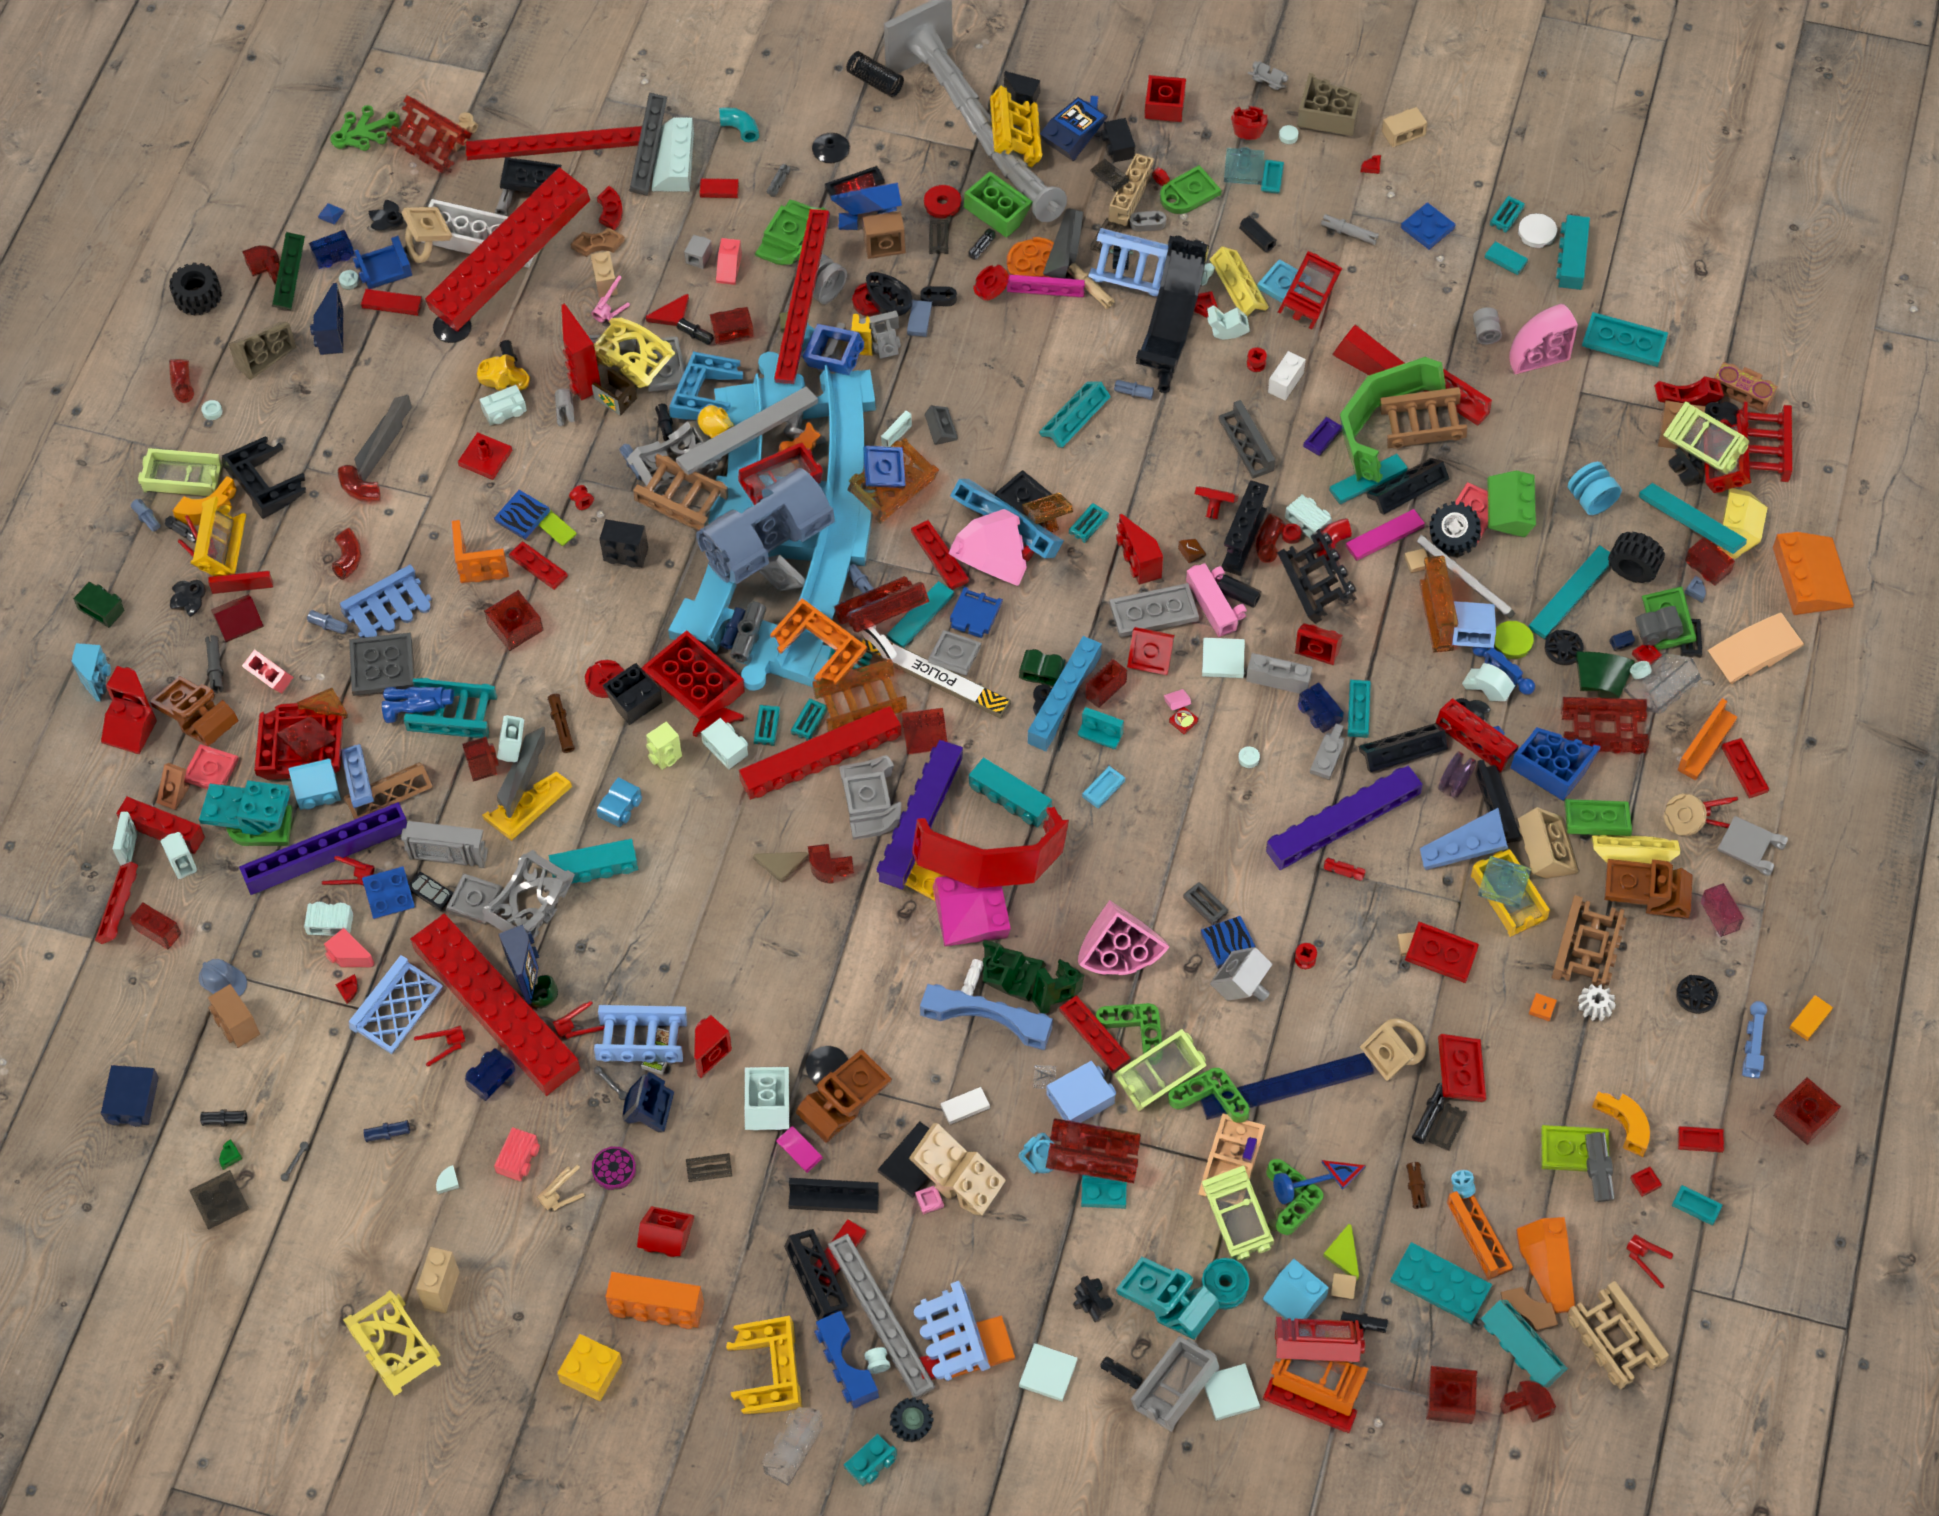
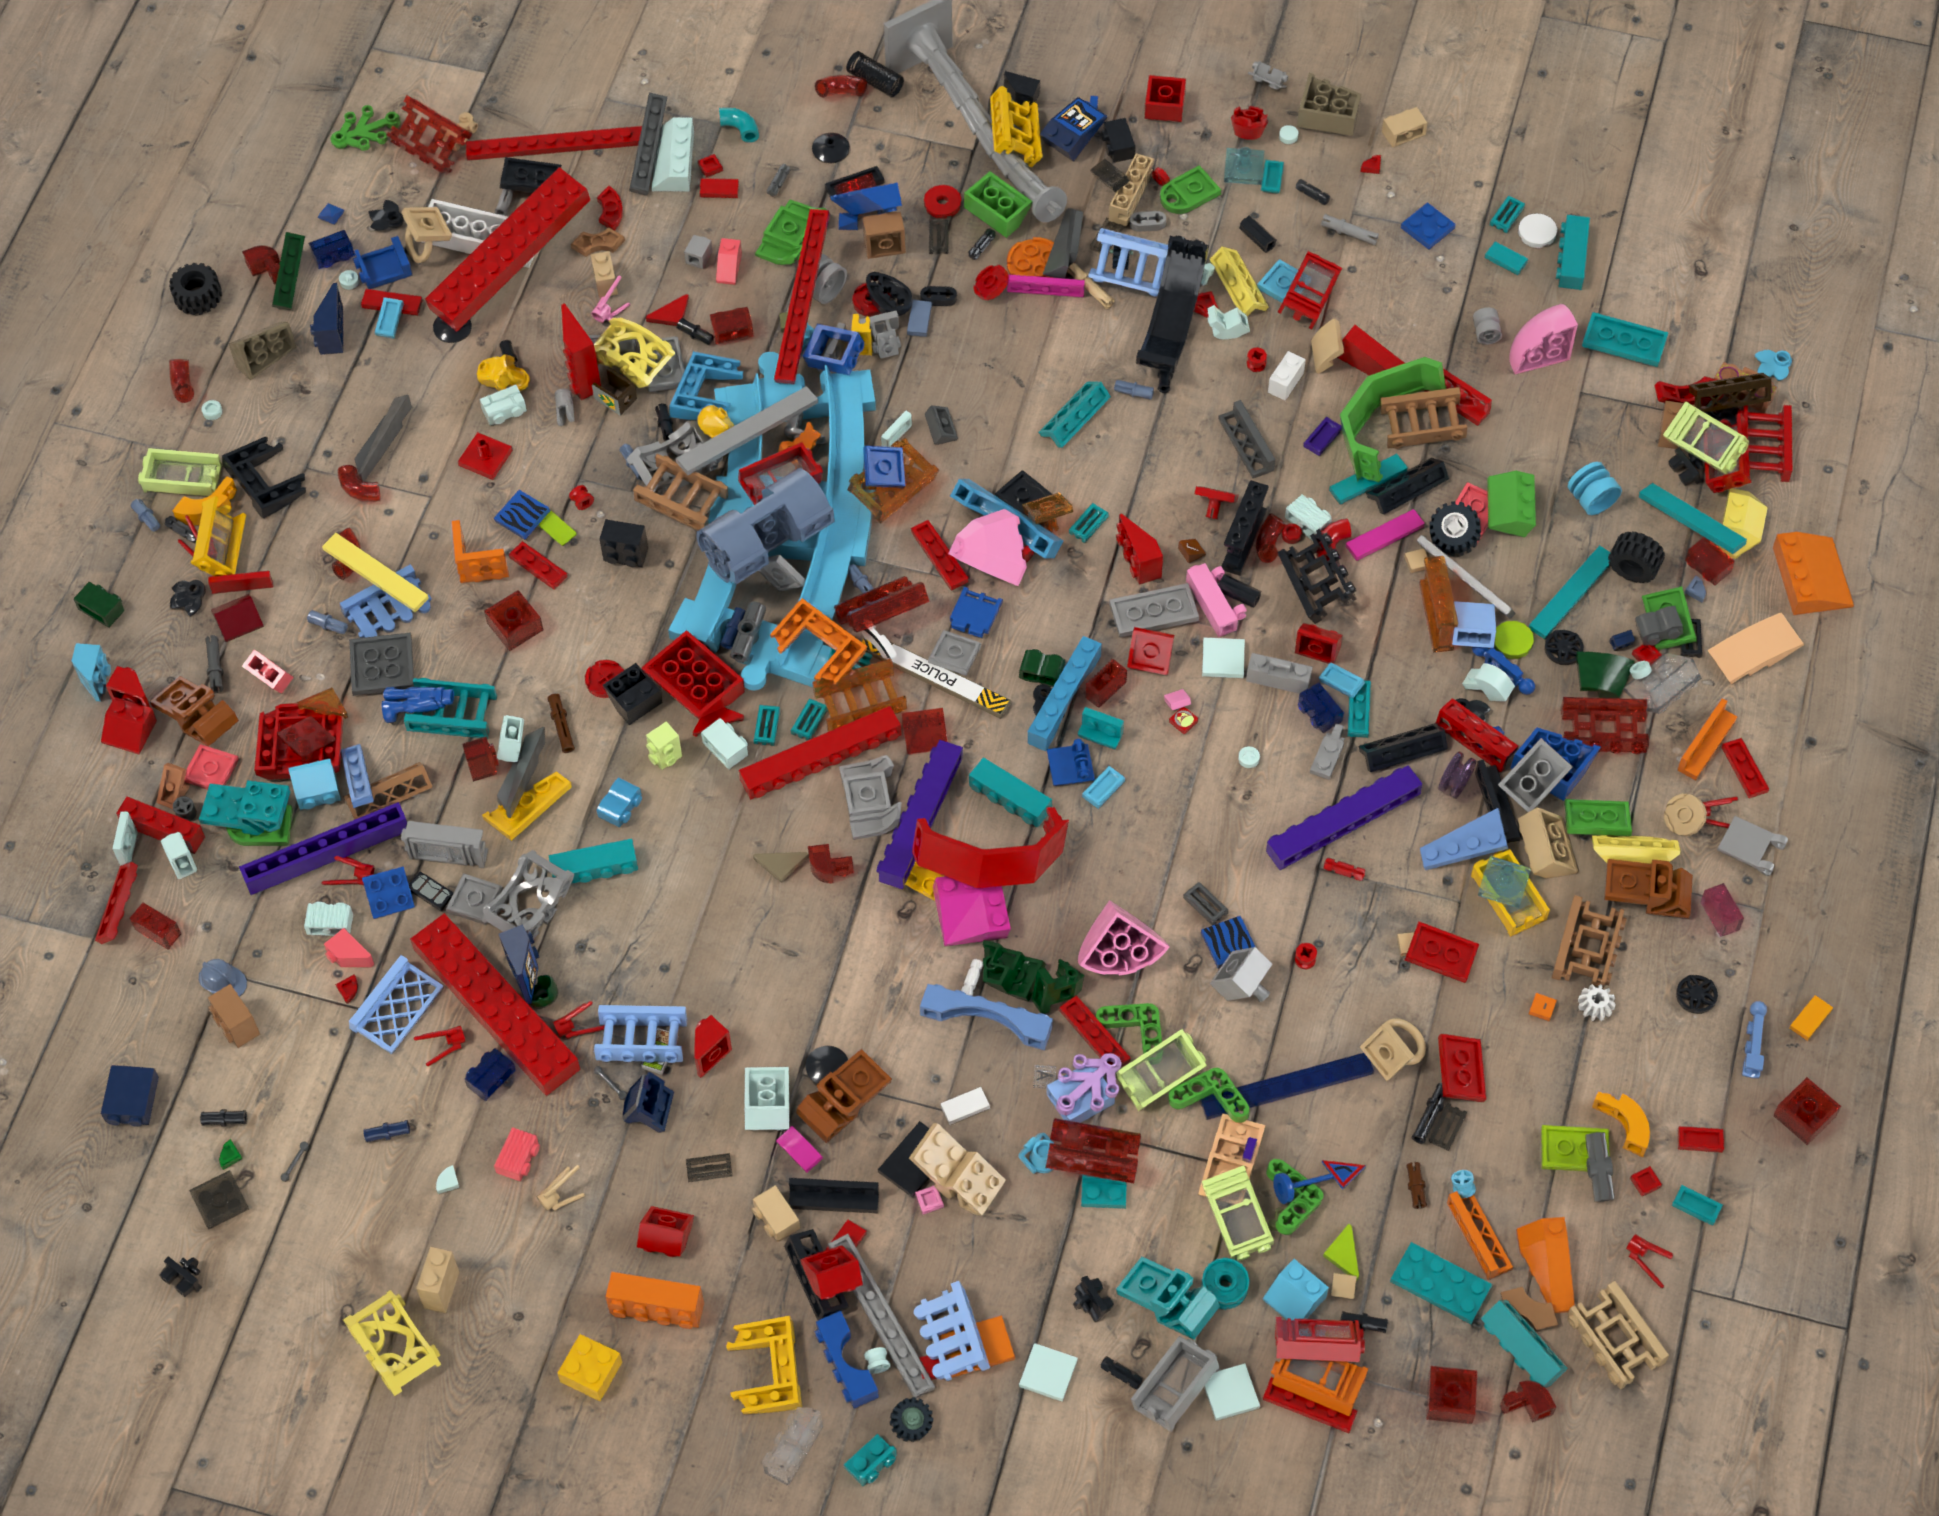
tile [591,1146,636,1190] -> none
teal tile [887,581,954,648] -> none
none -> black hips [159,1256,202,1297]
none -> dark grey wheel [173,796,197,821]
none -> light yellow tile [322,533,429,612]
none -> medium azure tile [375,297,404,339]
none -> red tile [698,154,723,178]
none -> tan brick [752,1185,800,1242]
none -> red slope [801,1245,863,1299]
none -> clear red cylinder [815,75,867,98]
none -> blue hinge [1047,739,1095,786]
none -> lavender plant [1056,1053,1121,1115]
none -> black axle [1296,179,1330,205]
none -> tan slope [1311,318,1344,374]
none -> medium azure tile [1319,662,1365,698]
none -> light grey slope [1498,738,1573,812]
none -> dark brown fence [1689,373,1772,412]
none -> medium azure plate [1755,350,1792,381]

